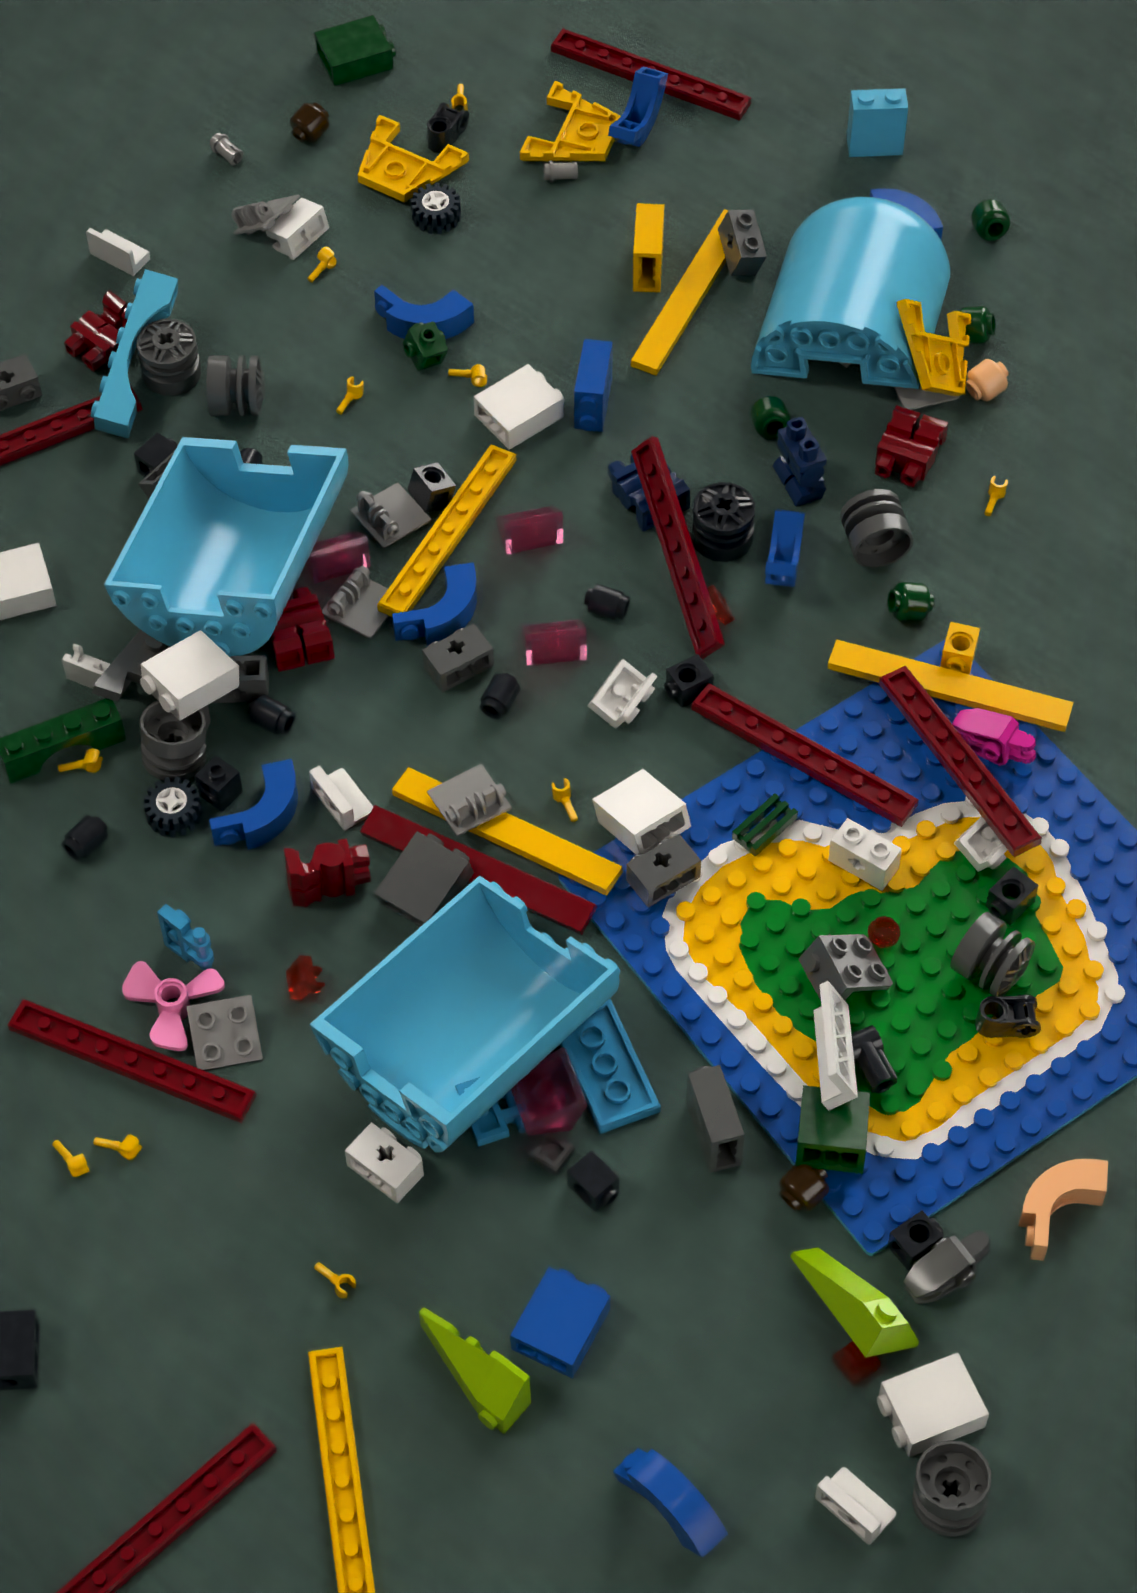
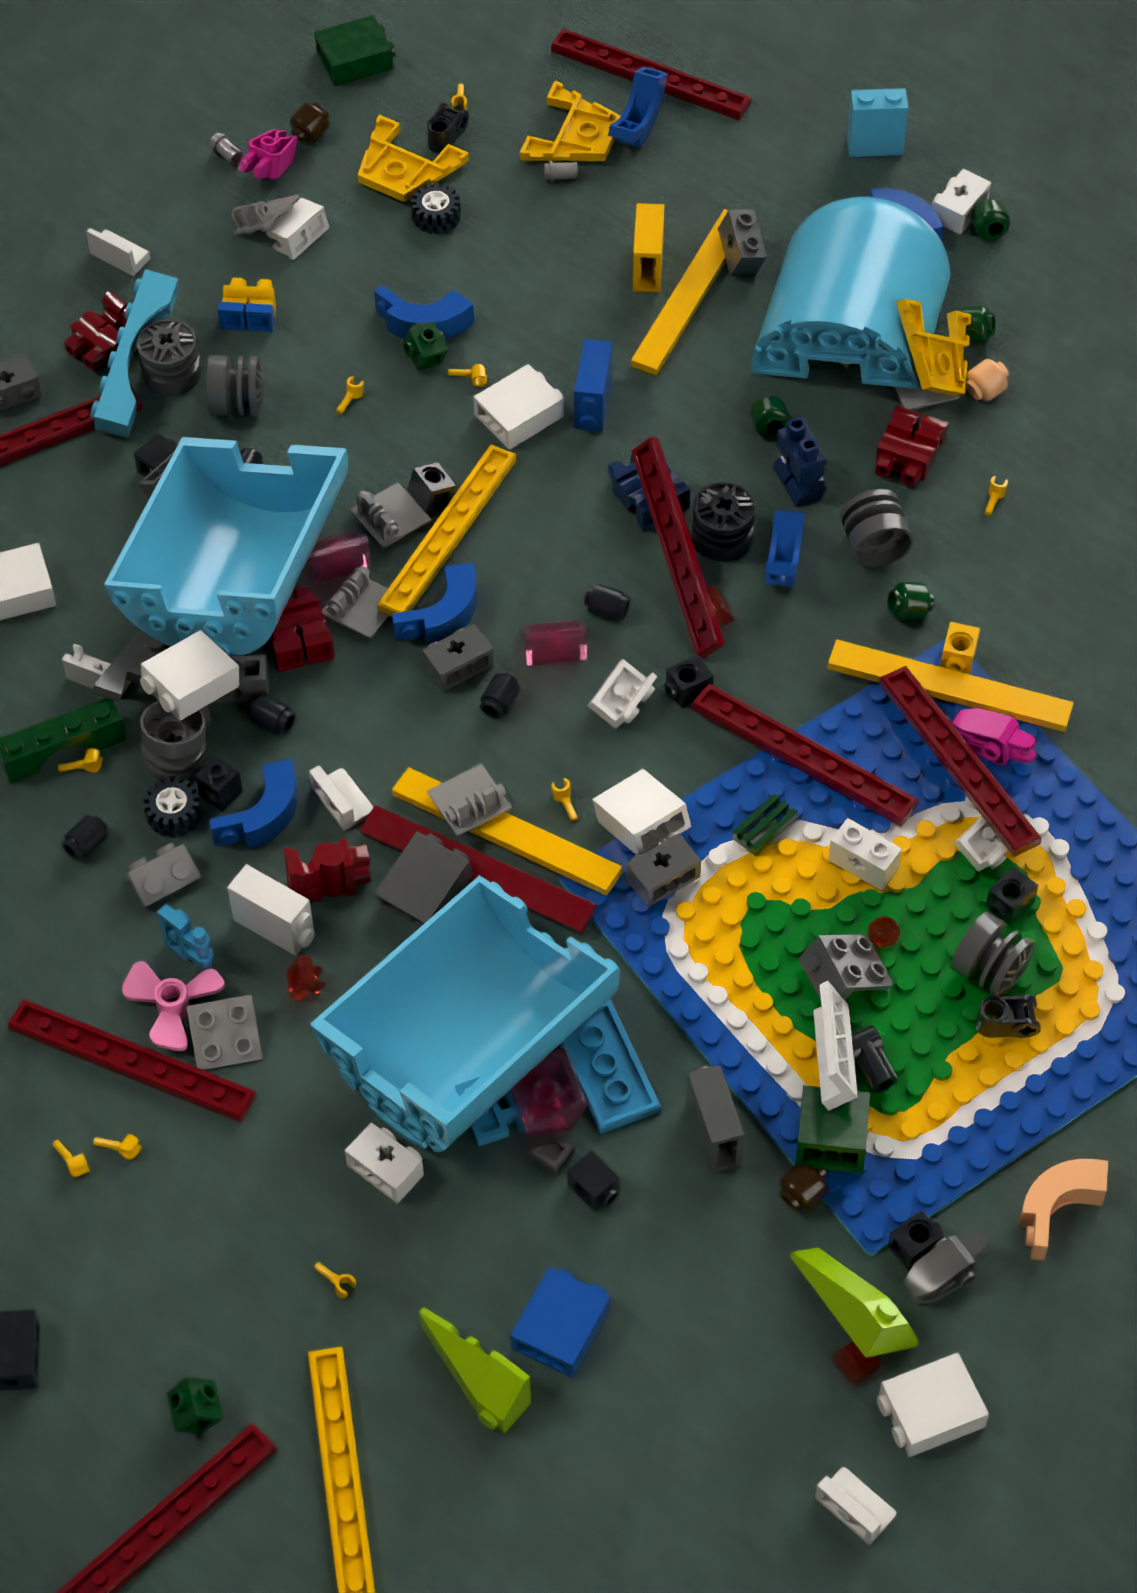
yellow hand [307,246,337,283] -> none
clear pink slope [495,505,563,555] -> none
blue arch [613,1448,728,1558] -> none
dark grey wheel [912,1440,992,1537] -> none
none -> light grey bracket [124,842,201,907]
none -> dark green brick [166,1375,224,1434]
none -> hips [218,277,276,332]
none -> white brick [227,864,315,956]
none -> dark pink hinge [238,130,298,180]
none -> white brick [932,169,991,235]

